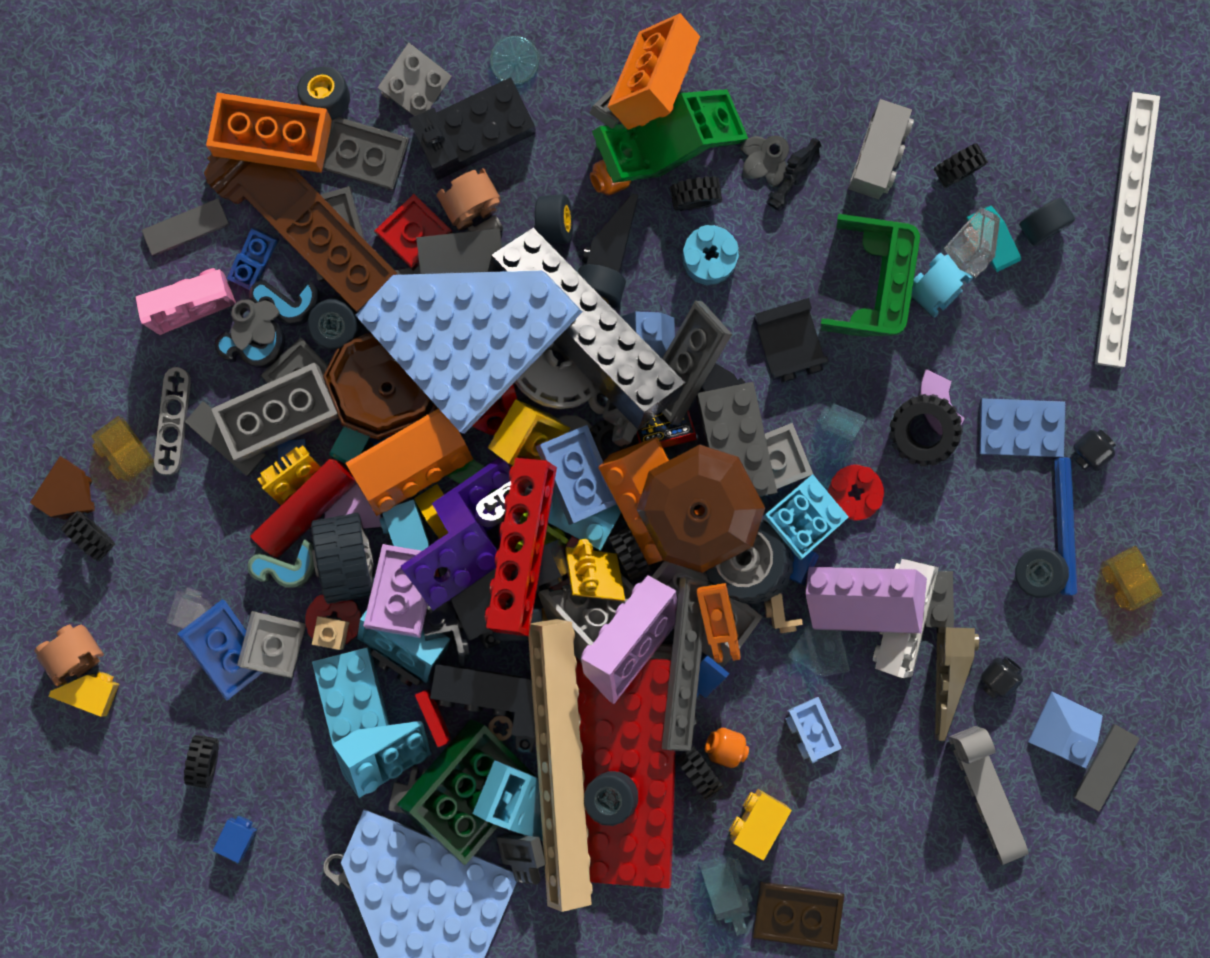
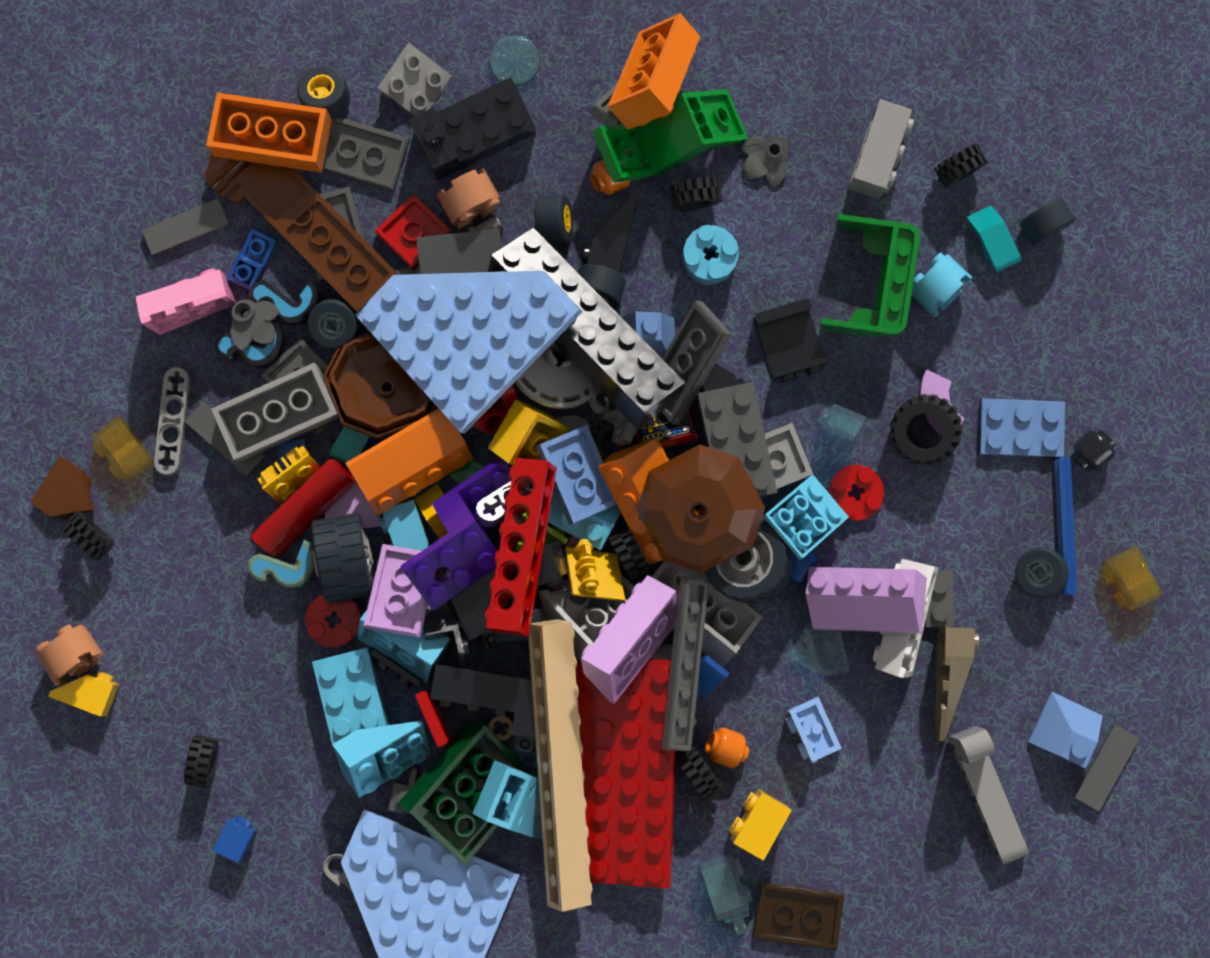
clear slope [166,587,212,629] -> none
blue tile [177,599,263,701] -> none
light grey tile [237,611,306,678] -> none
tan brick [312,616,349,650] -> none
dark grey hinge [497,834,546,885] -> none
black wheel [584,771,638,826] -> none
orange hinge [697,583,740,663] -> none
tan bracket [764,593,803,633] -> none
black piece [766,138,822,211] -> none
clear slope [944,207,1000,277] -> none
black head [981,656,1023,699] -> none
white plate [1095,92,1160,368] -> none

